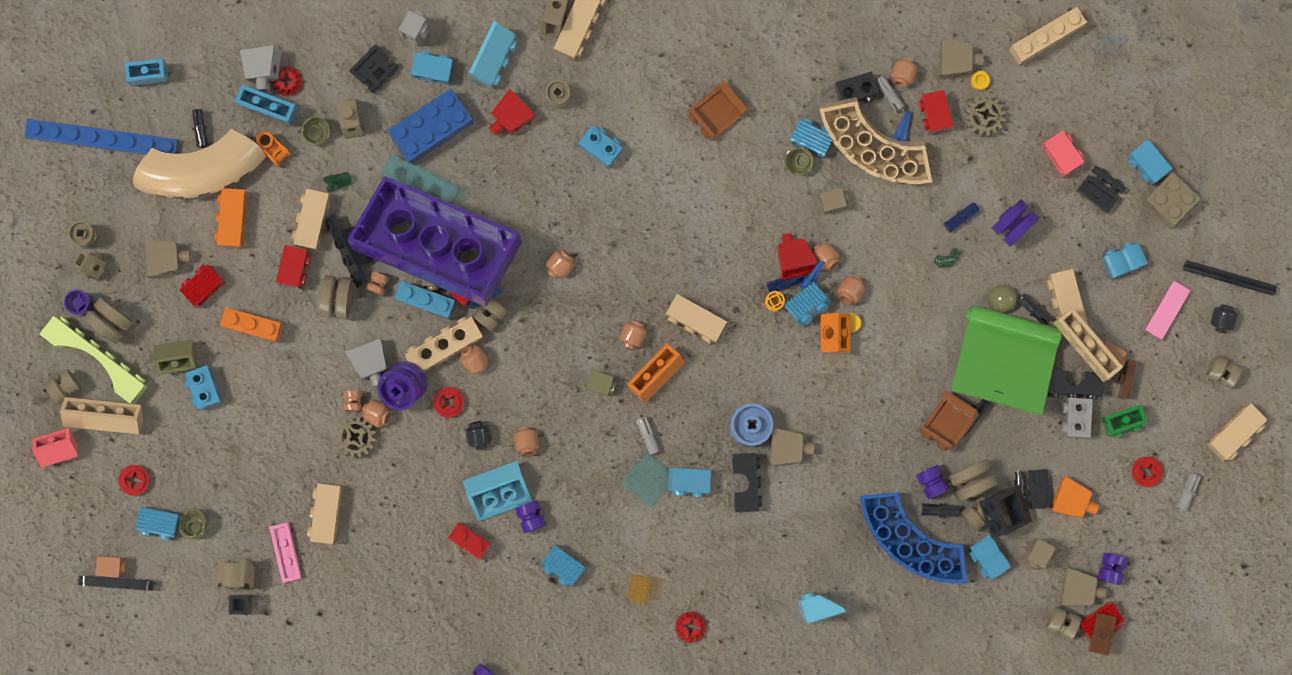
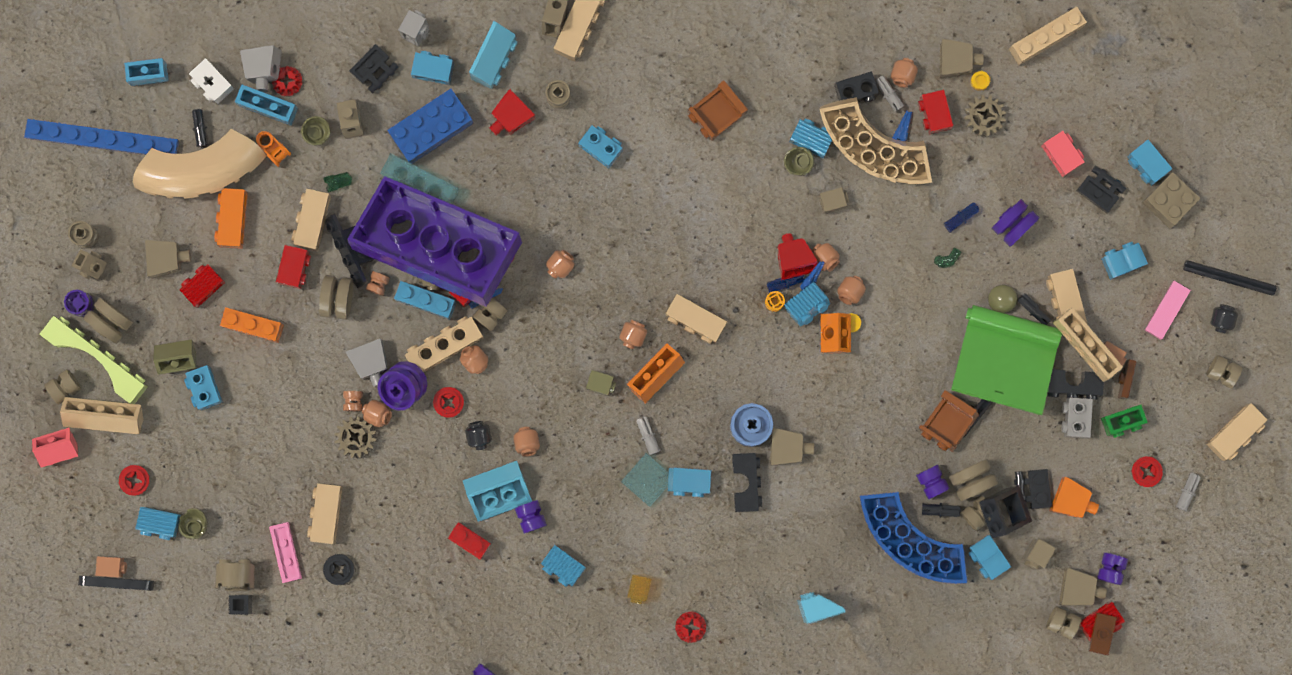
none -> white brick [189,58,234,104]
none -> black gear [323,554,354,585]

